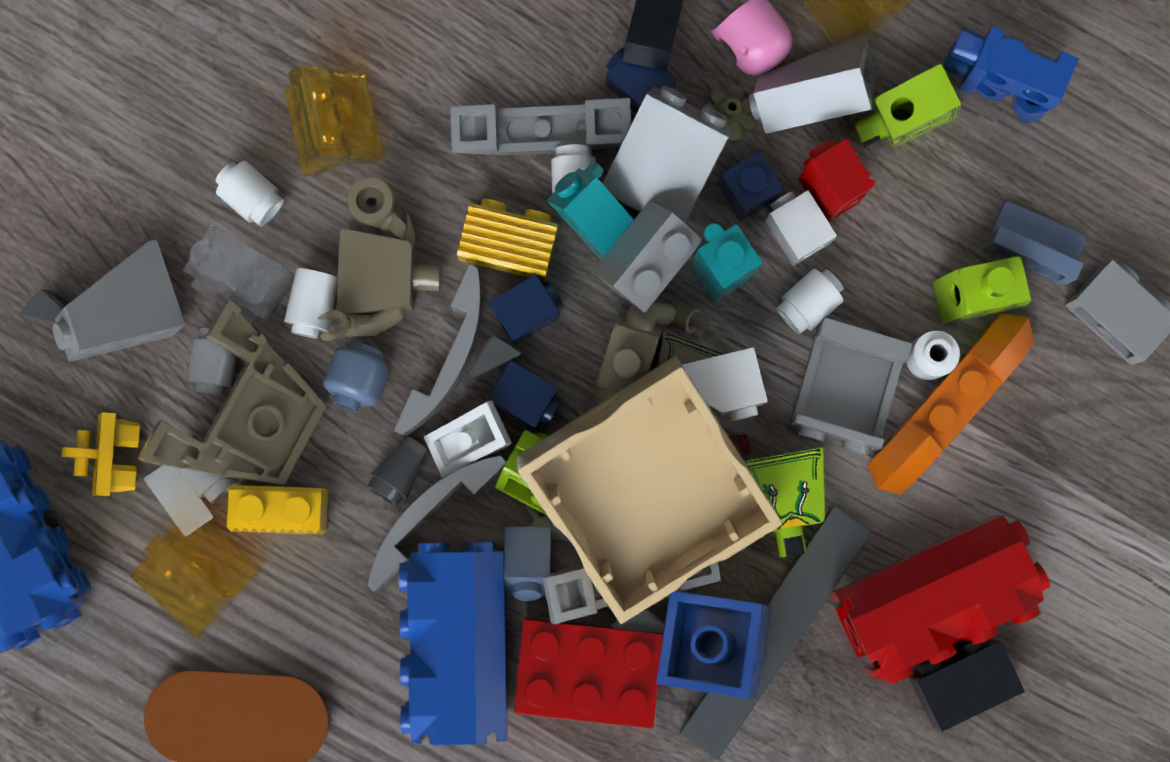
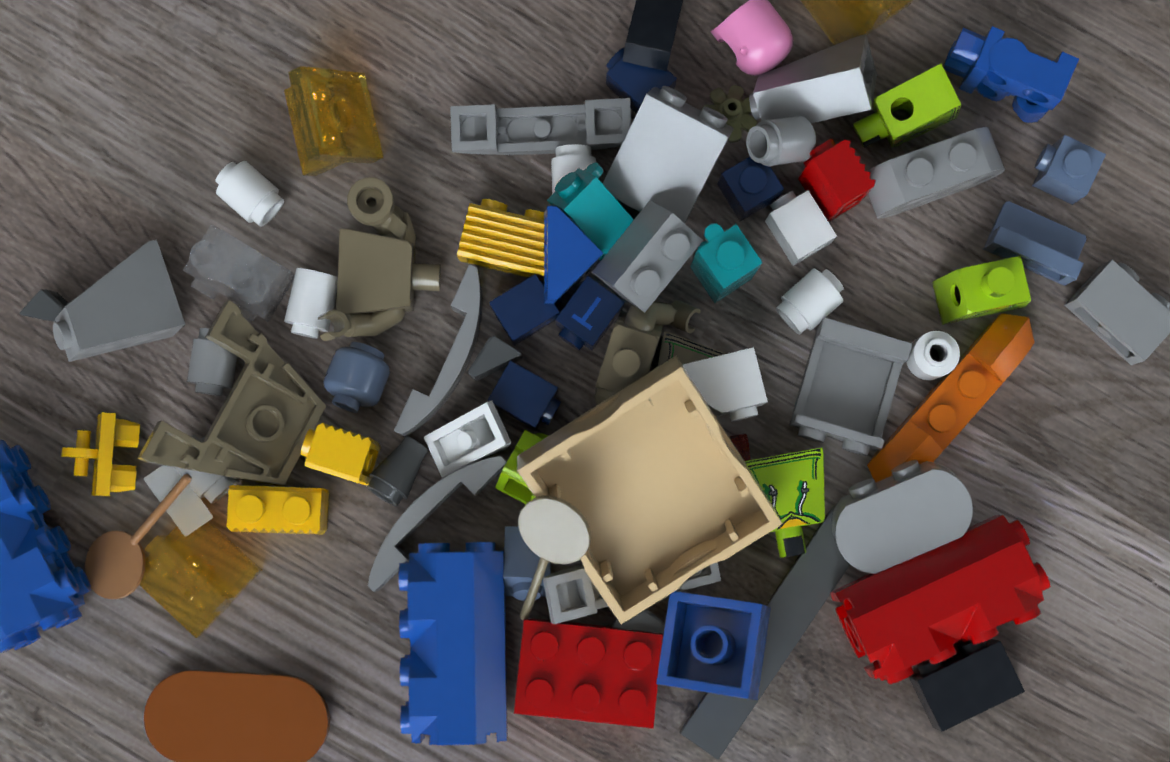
none -> medium nougat piece [85,474,191,600]
none -> yellow brick [301,423,381,486]
none -> piece [518,496,591,620]
none -> blue slope [544,206,603,304]
none -> dark blue brick [556,276,625,351]
none -> light grey brick [746,116,816,166]
none -> light grey brick [831,460,973,574]
none -> light grey brick [868,127,1005,219]
none -> sand blue brick [1032,135,1106,205]

